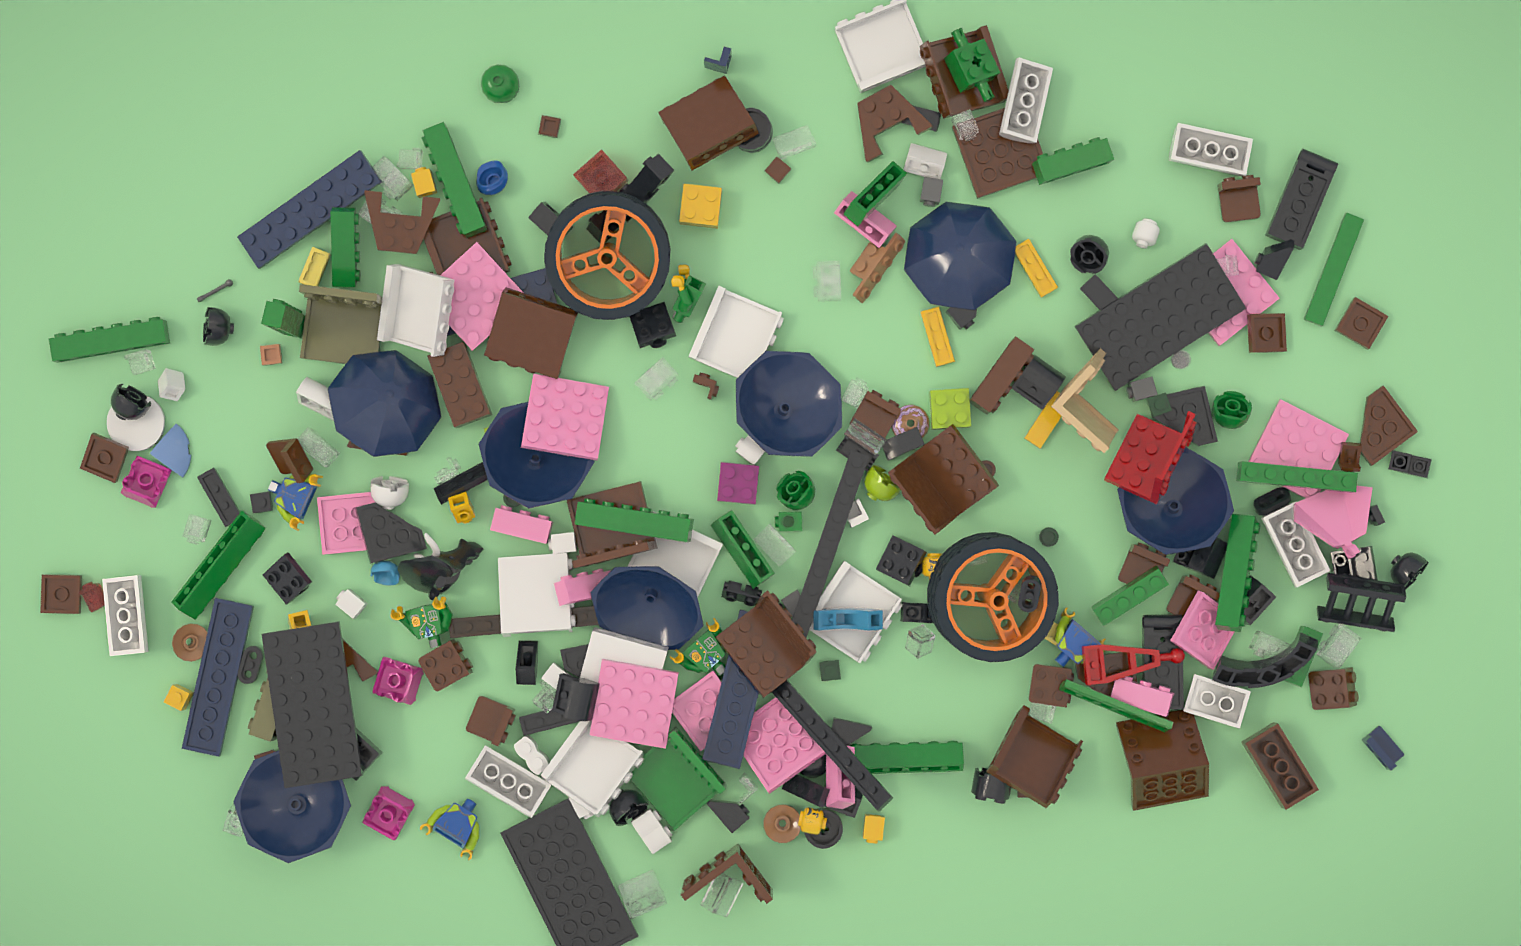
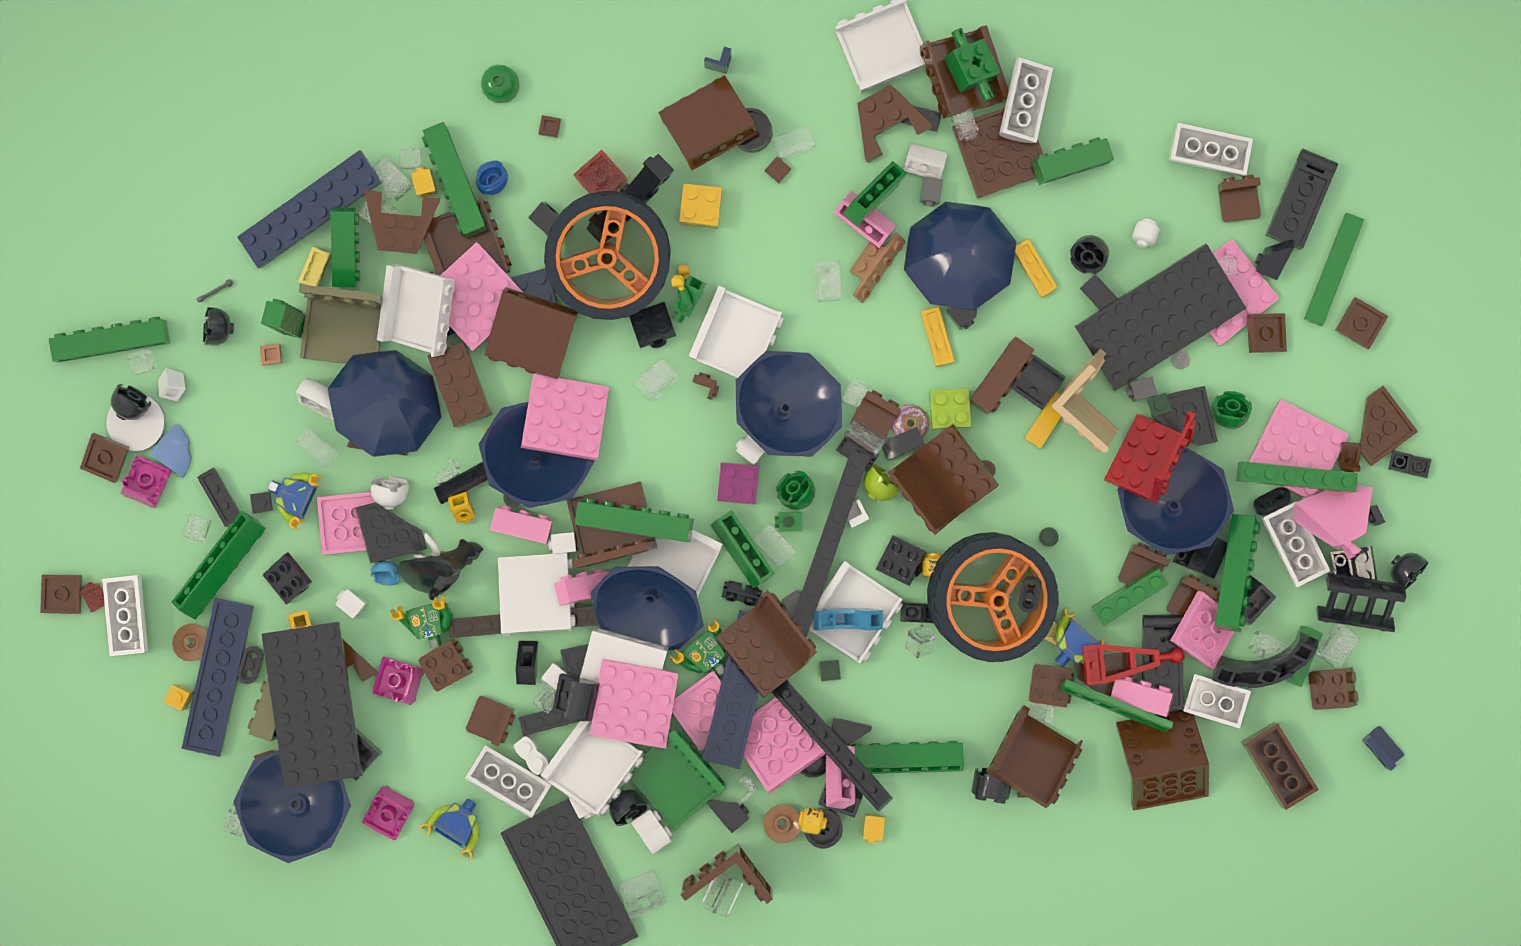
reddish brown bracket [266,438,313,483] -> none
black plate [782,774,830,808] -> none

